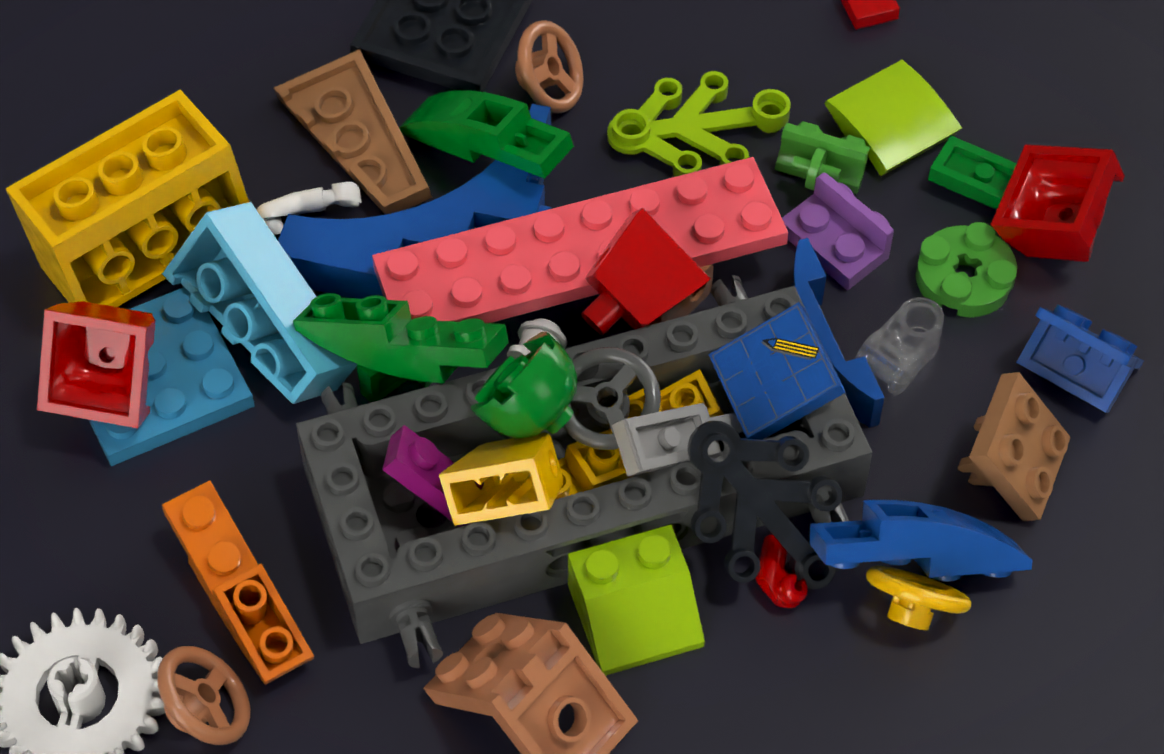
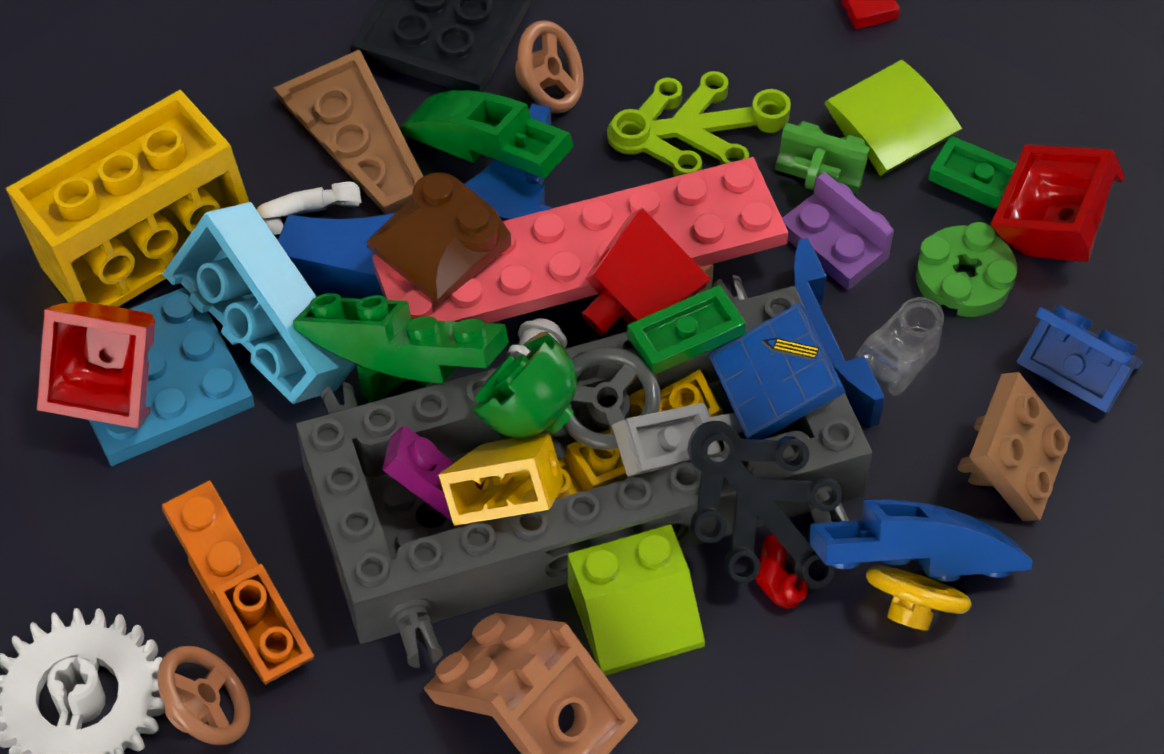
none -> reddish brown slope [366,173,511,305]
none -> green plate [627,284,746,375]

